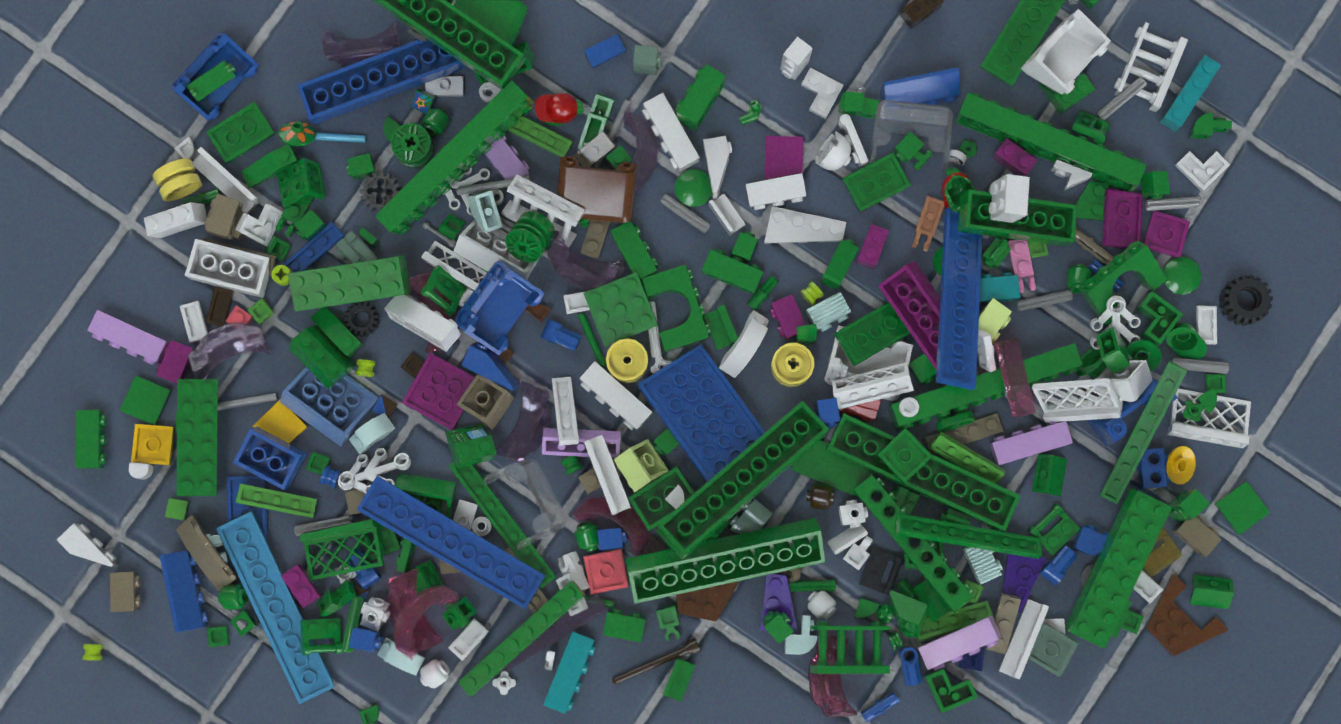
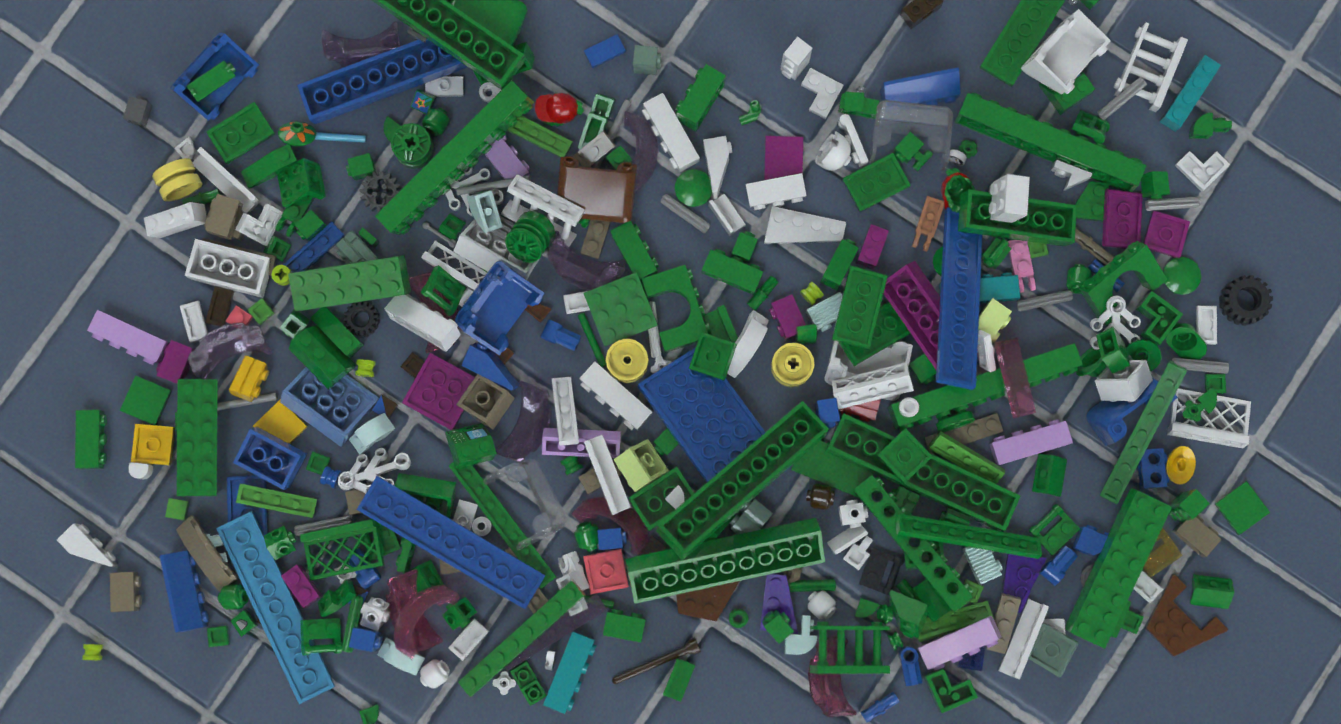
green plate [656,605,680,642] -> none
magenta brick [992,138,1038,177] -> none
white fence [1032,378,1123,423] -> none
none -> dark grey brick [123,96,152,127]
none -> yellow brick [229,355,269,402]
none -> green brick [264,525,297,560]
none -> green brick [280,309,309,338]
none -> green slope [510,660,547,706]
none -> green plate [689,332,737,381]
none -> green plate [729,609,748,628]
none -> green tile [831,266,888,350]

